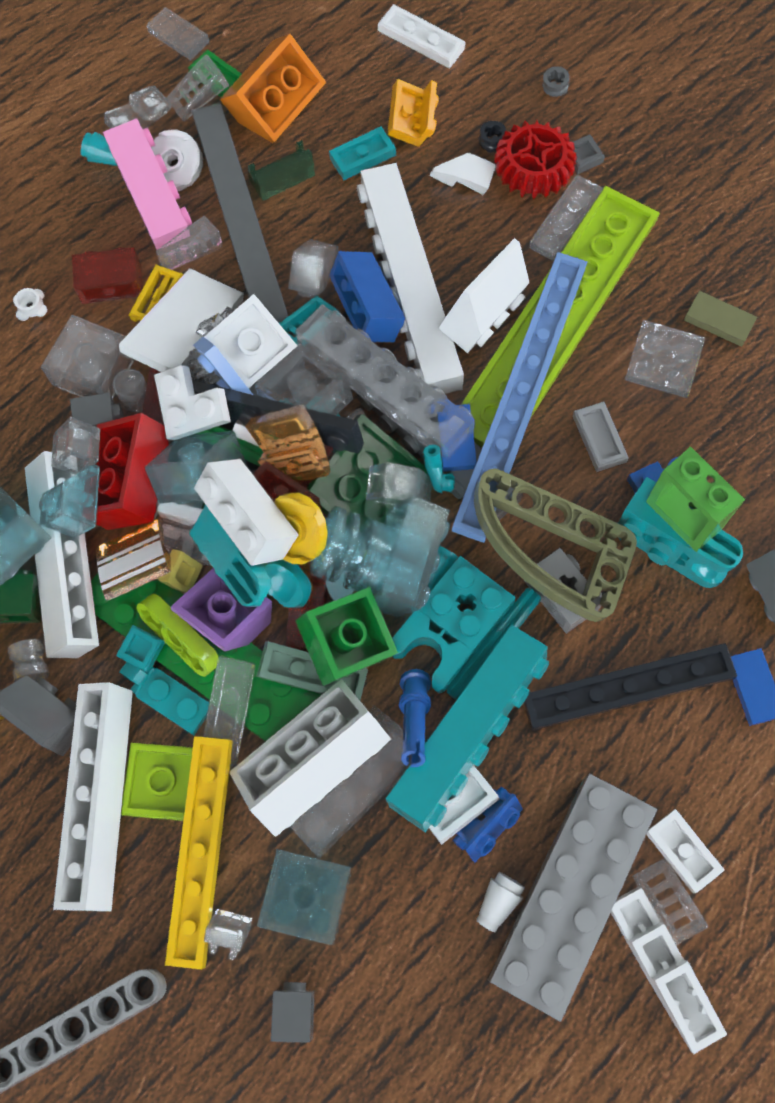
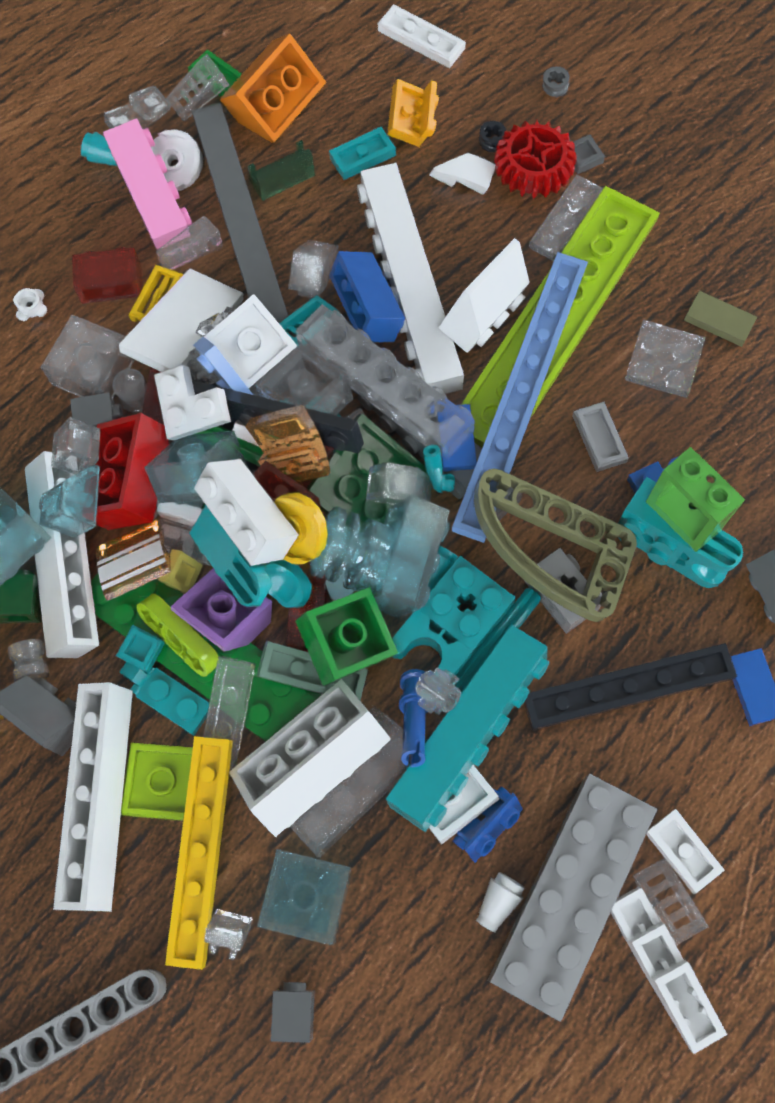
clear tile [147,7,209,60] -> none
none -> clear gear [416,668,461,715]

